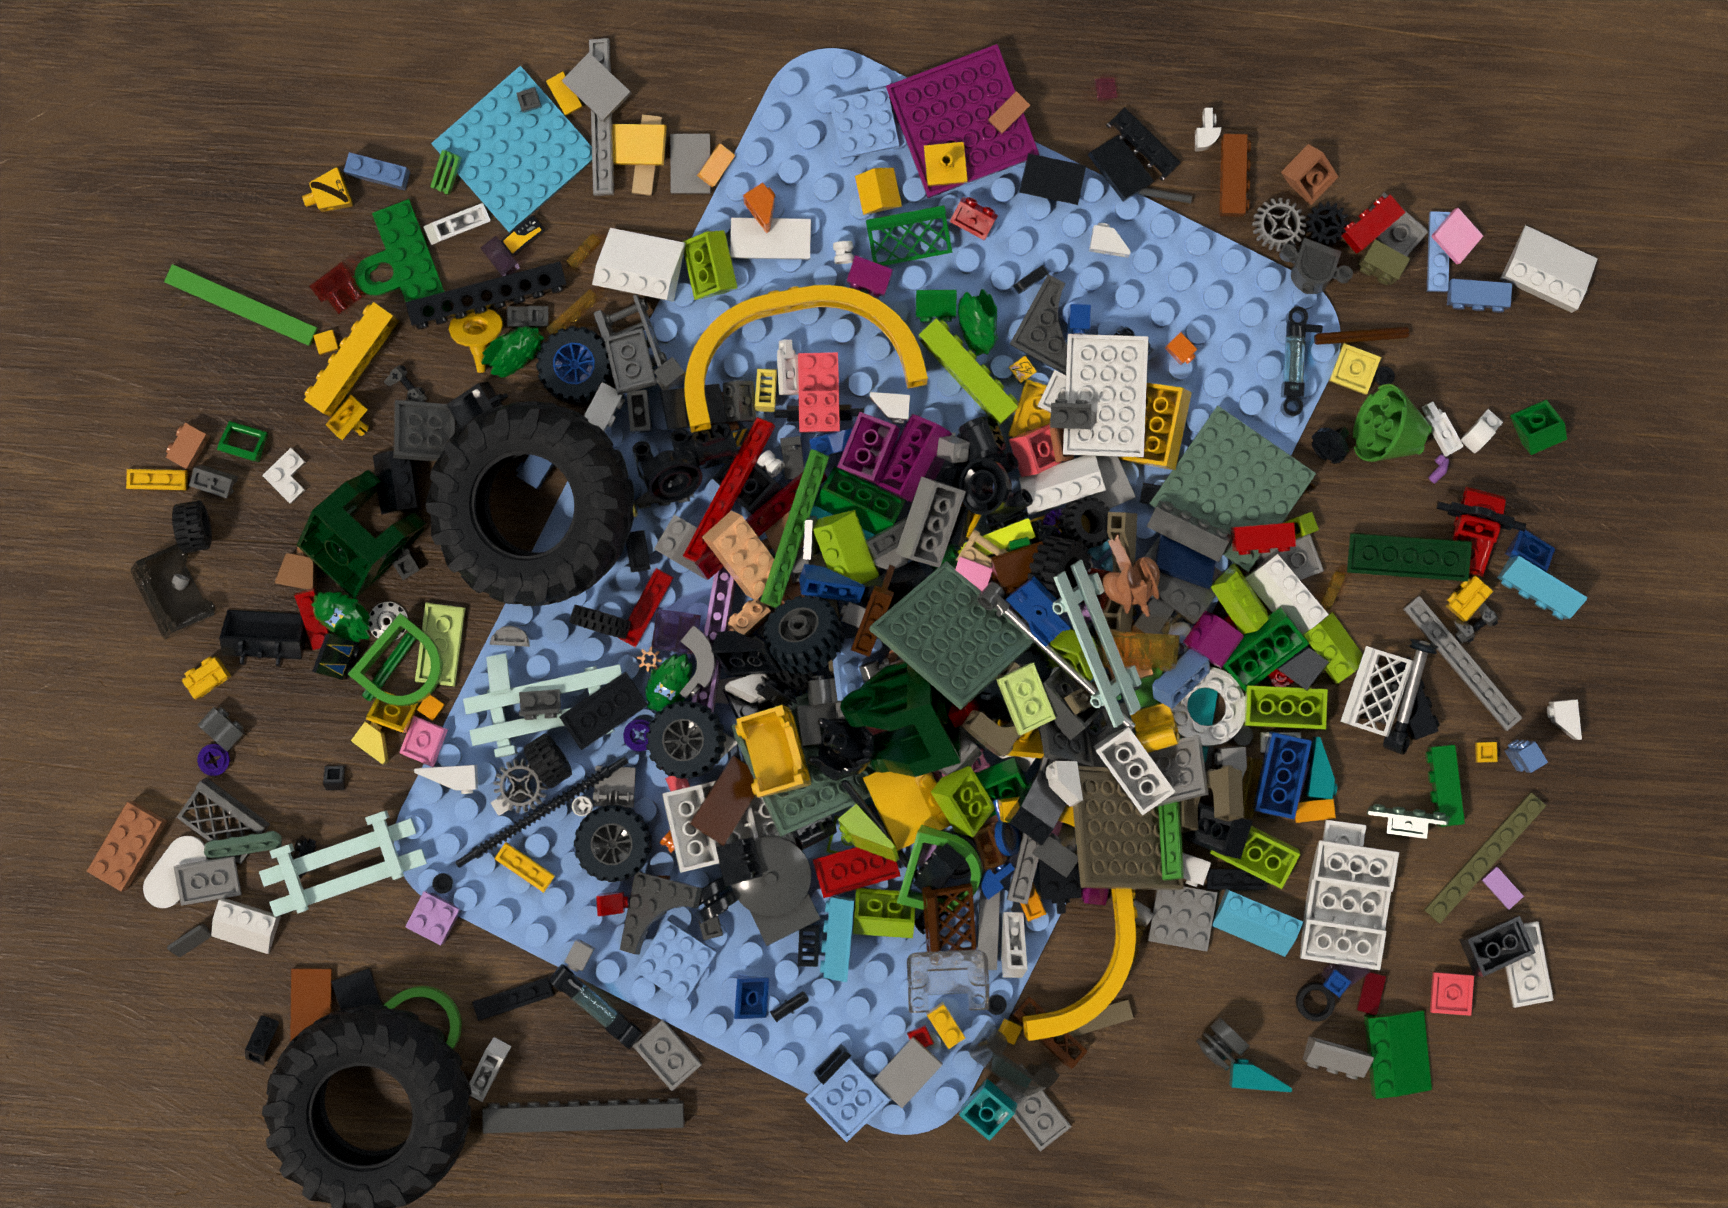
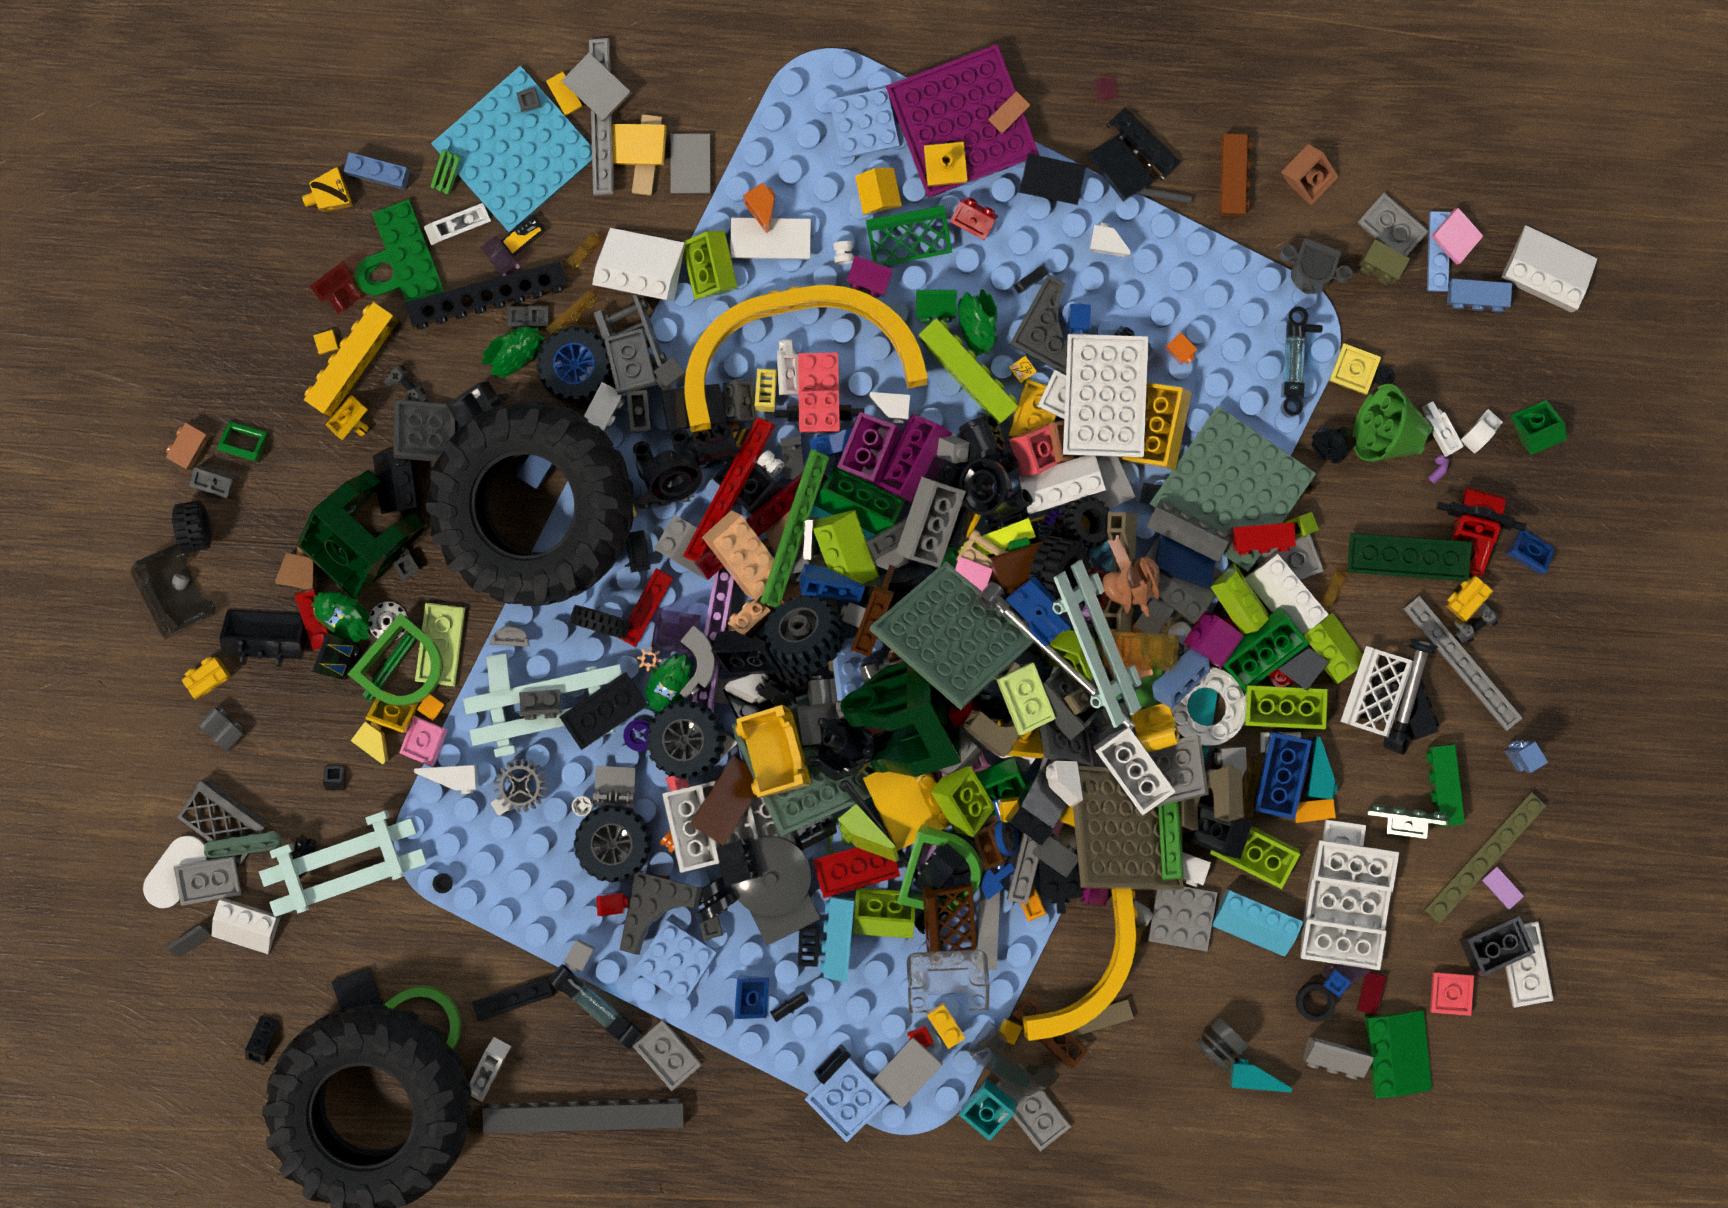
nougat brick [87,801,167,892] -> none
yellow tile [126,469,188,491] -> none
bright green tile [164,264,318,346] -> none
dark purple gear [197,744,230,776] -> none
white plate [262,448,306,504] -> none
dark orange tile [290,968,332,1042] -> none
lavender brick [405,891,461,946] -> none
yellow piece [449,308,503,373] -> none
black hose [455,756,629,868] -> none
yellow tile [494,842,555,893] -> none
black tyre [524,733,572,789] -> none
light orange tile [697,143,735,187] -> none
black tile [986,994,1007,1015] -> none
white slope [1001,912,1028,978] -> none
dark grey bracket [1050,399,1092,430] -> none
white brick [1195,108,1221,151] -> none
black plate [1207,869,1267,890] -> none
dark grey tile [1233,726,1253,746] -> none
light grey gear [1252,198,1306,252] -> none
black gear [1305,201,1349,246] -> none
reddish brown axle [1314,327,1409,345] -> none
red brick [1341,194,1406,254] -> none
yellow tile [1475,742,1498,763] -> none
medium azure slope [1497,556,1587,620] -> none
white slope [1547,699,1582,740] -> none

